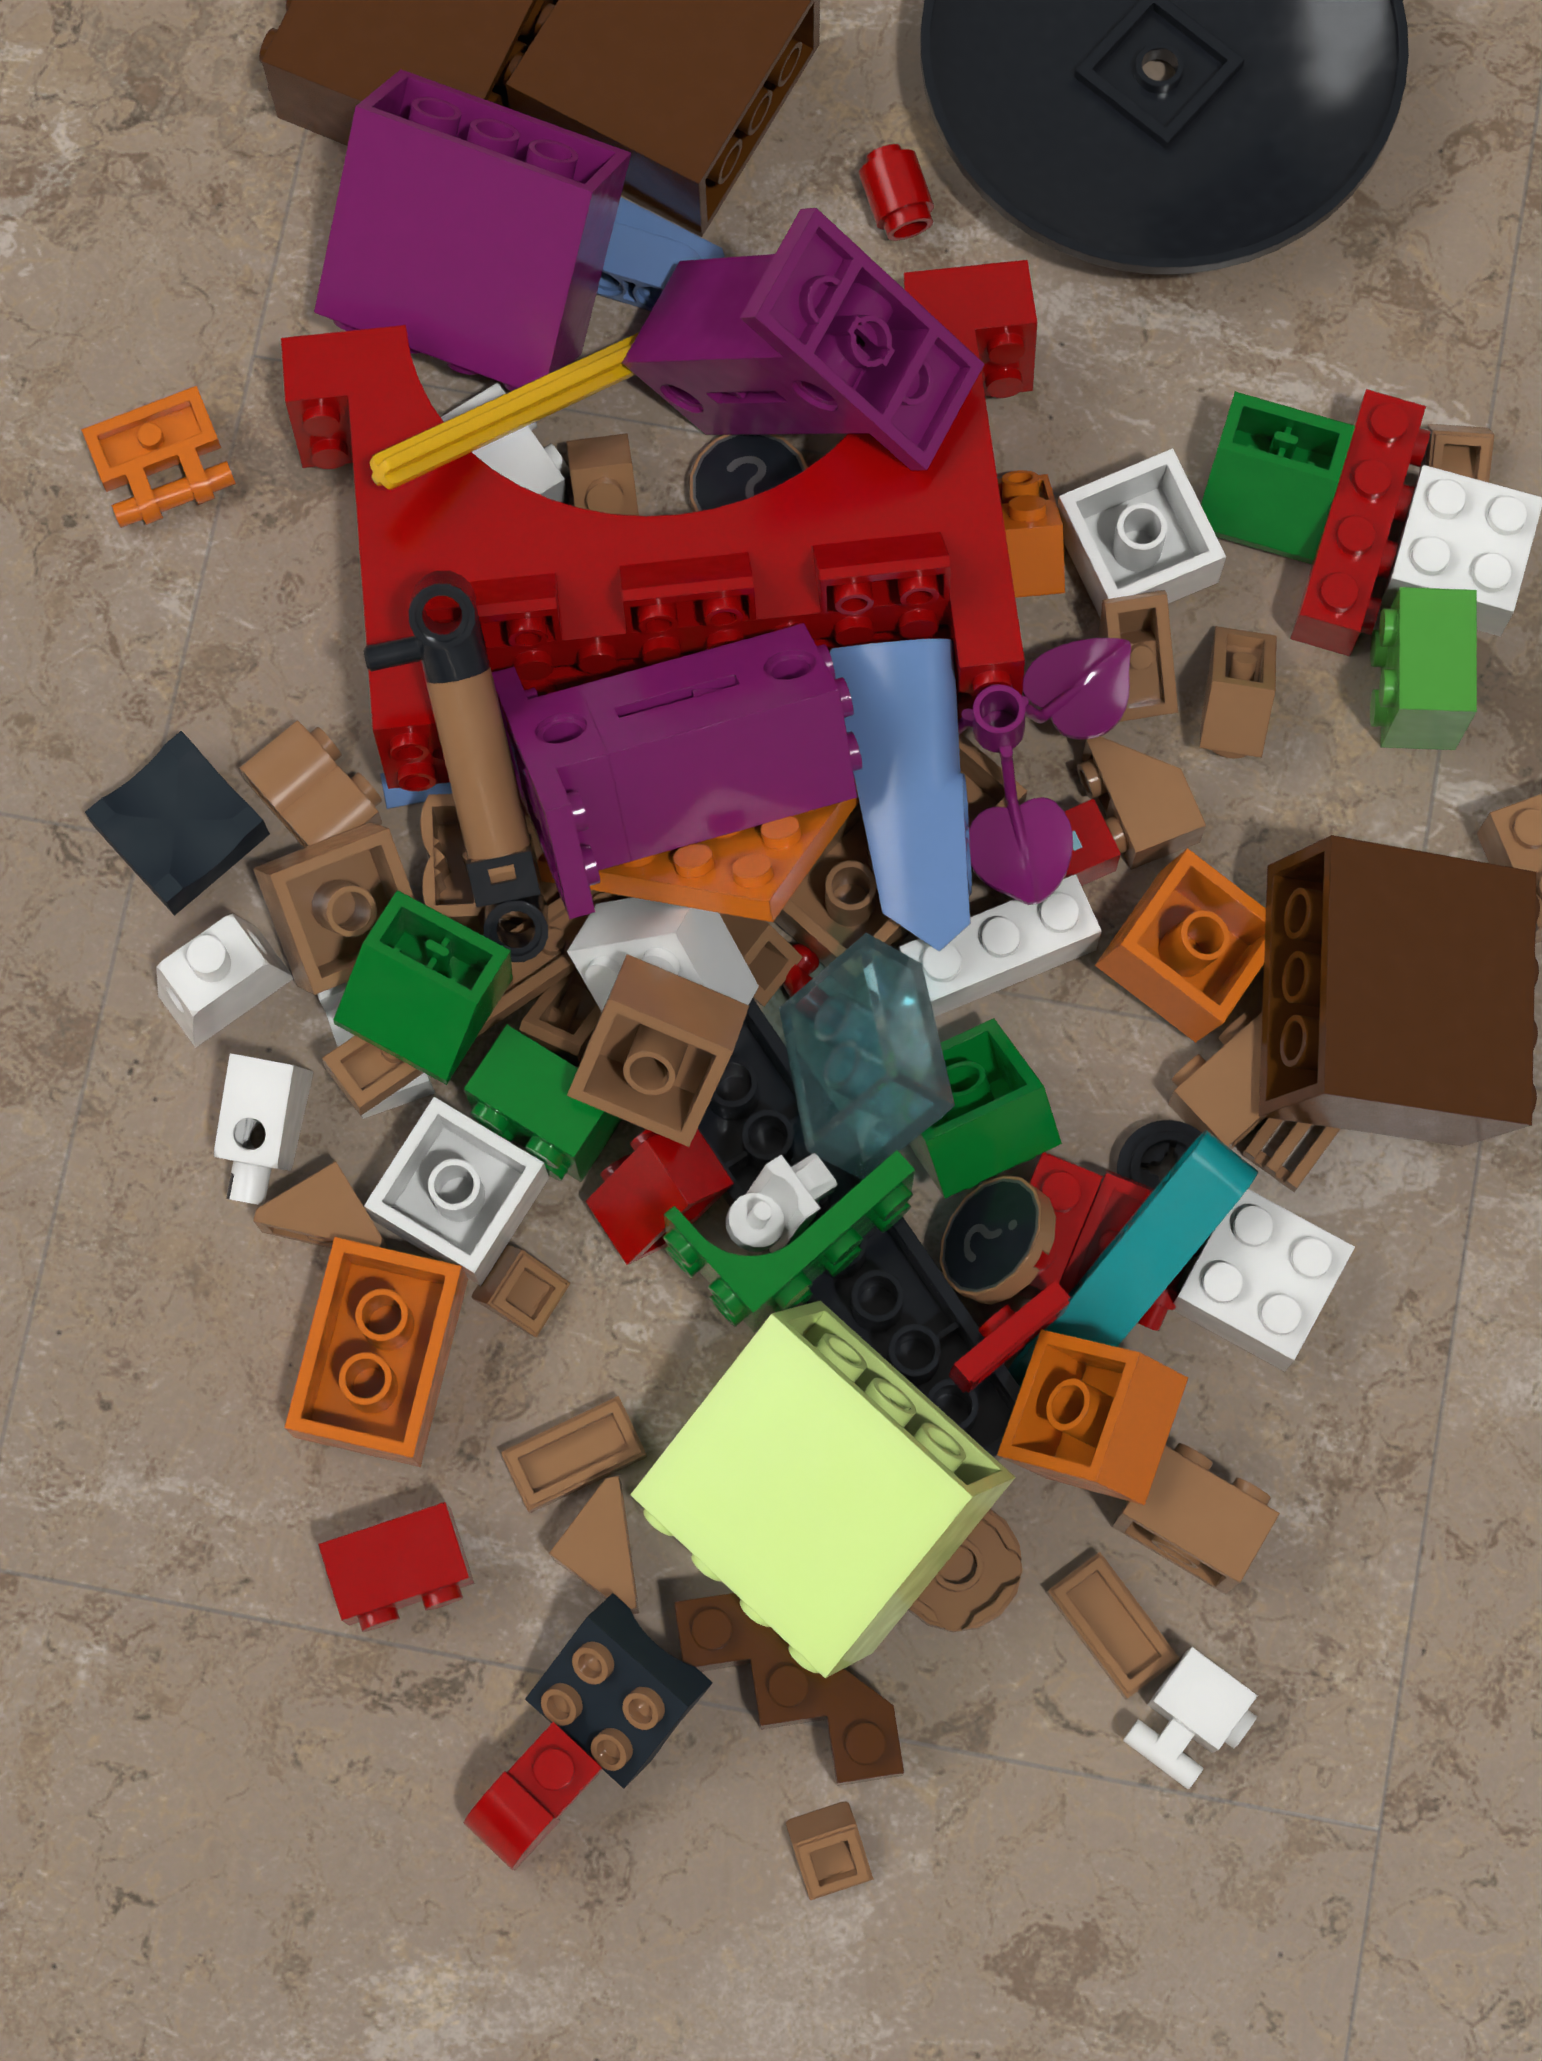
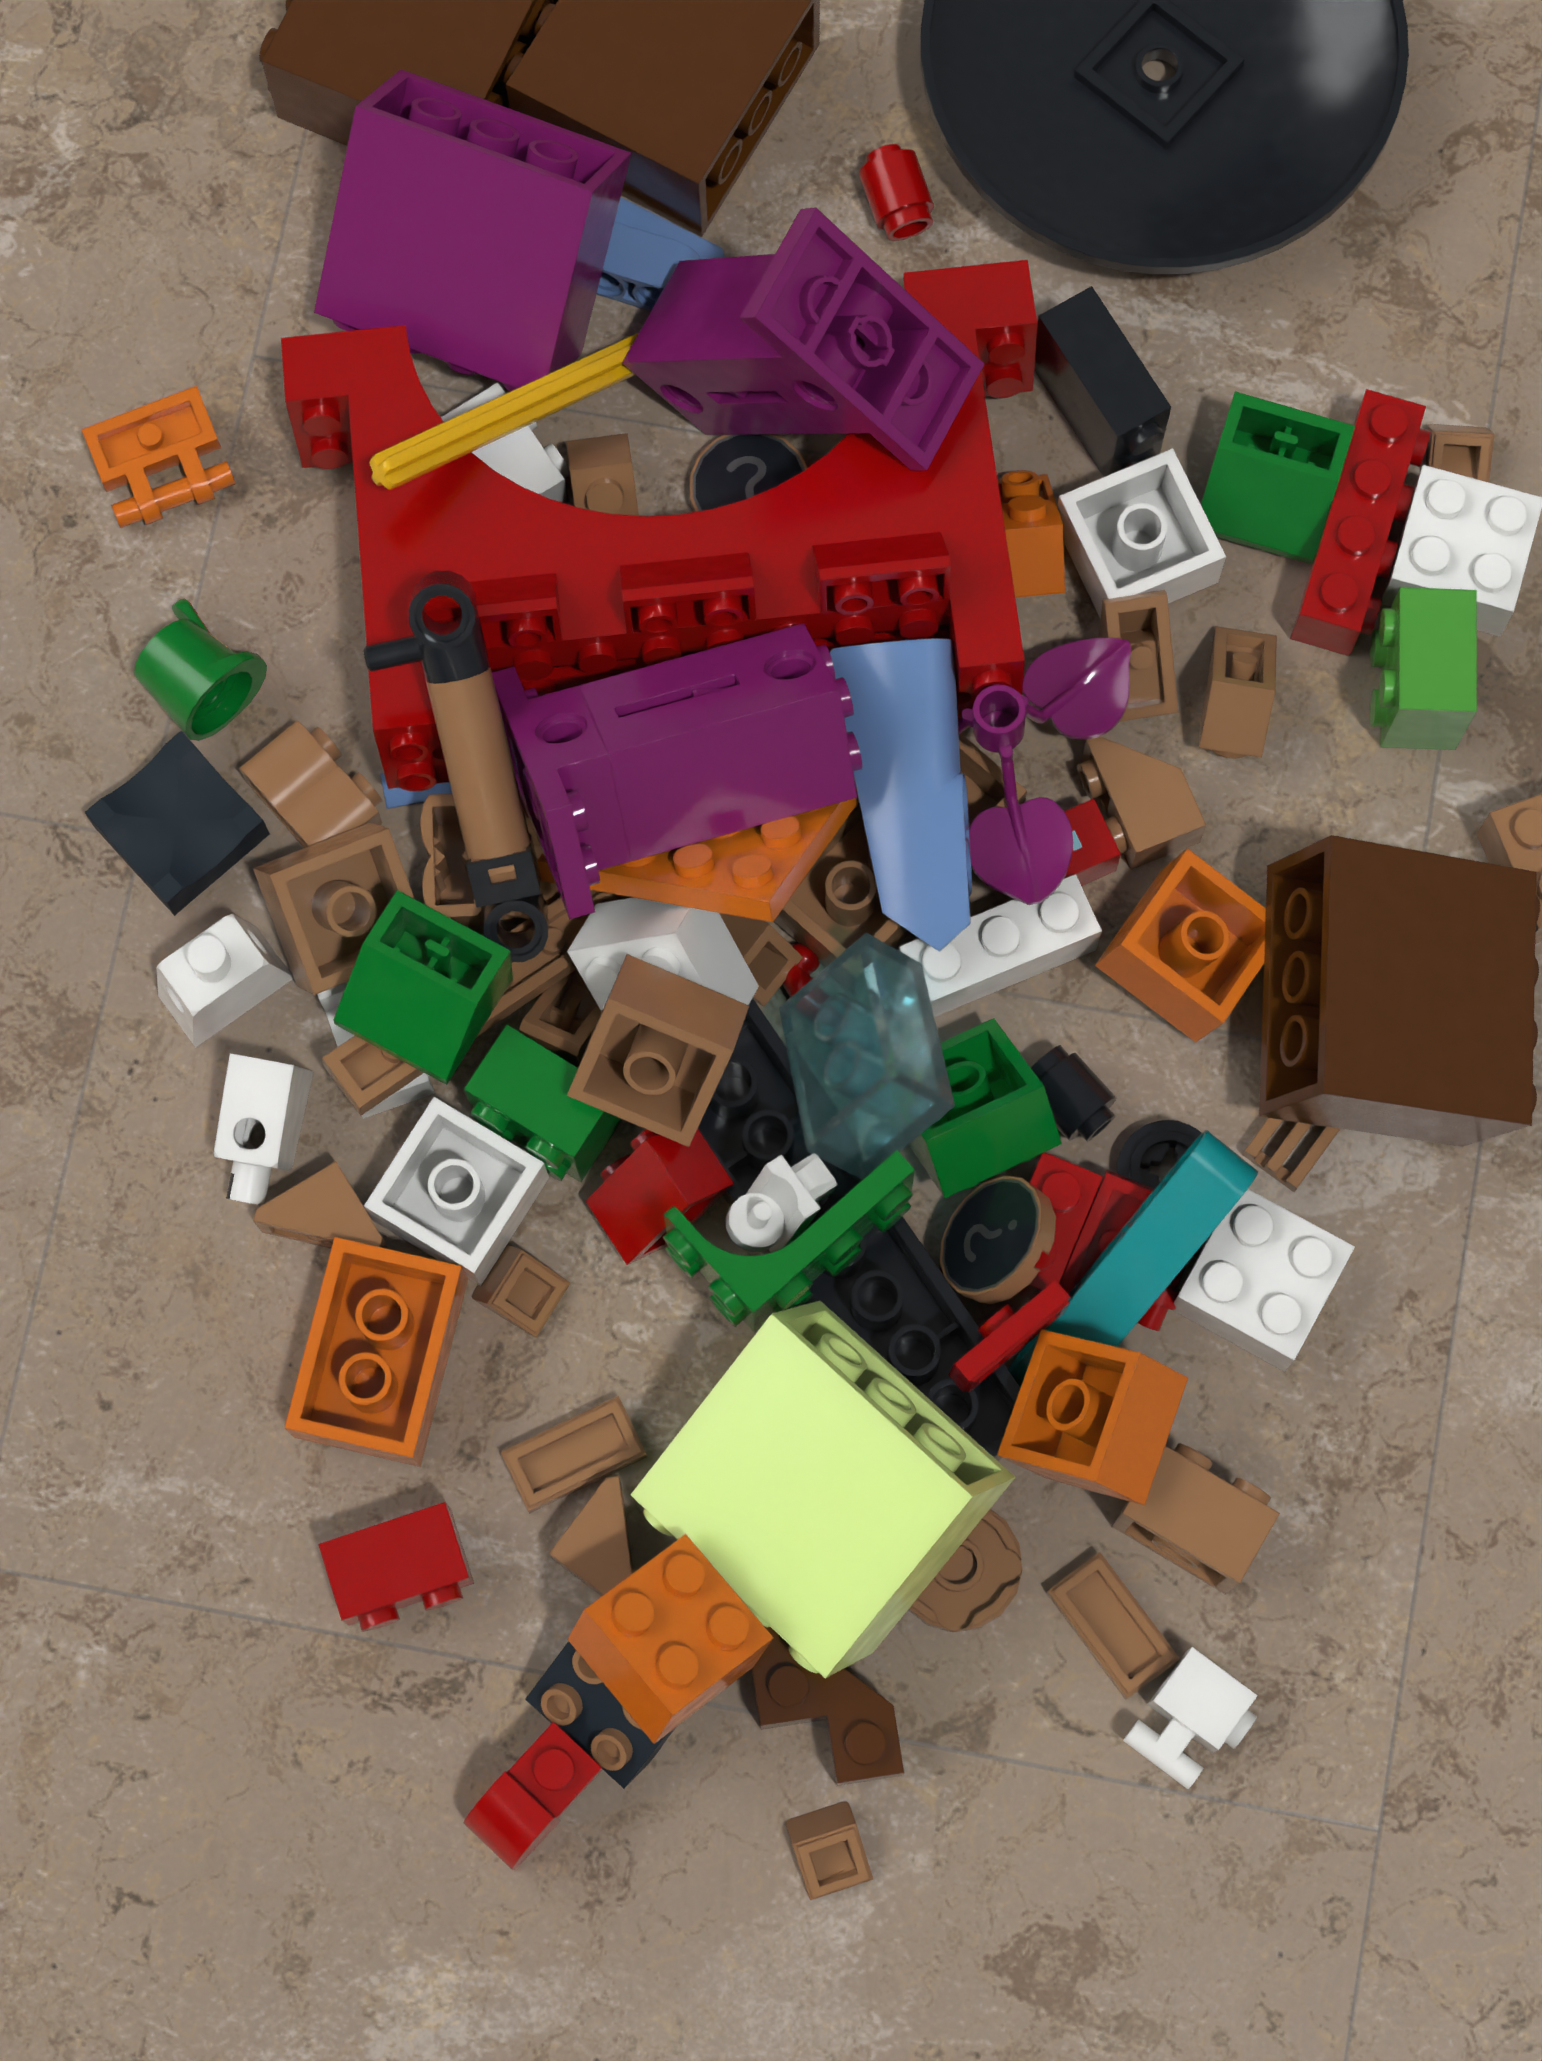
medium nougat slope [1168,1012,1266,1150] -> none
none -> green hat [134,598,267,741]
none -> orange brick [567,1534,774,1744]
none -> black brick [1031,1045,1117,1142]
none -> black brick [1034,286,1171,477]

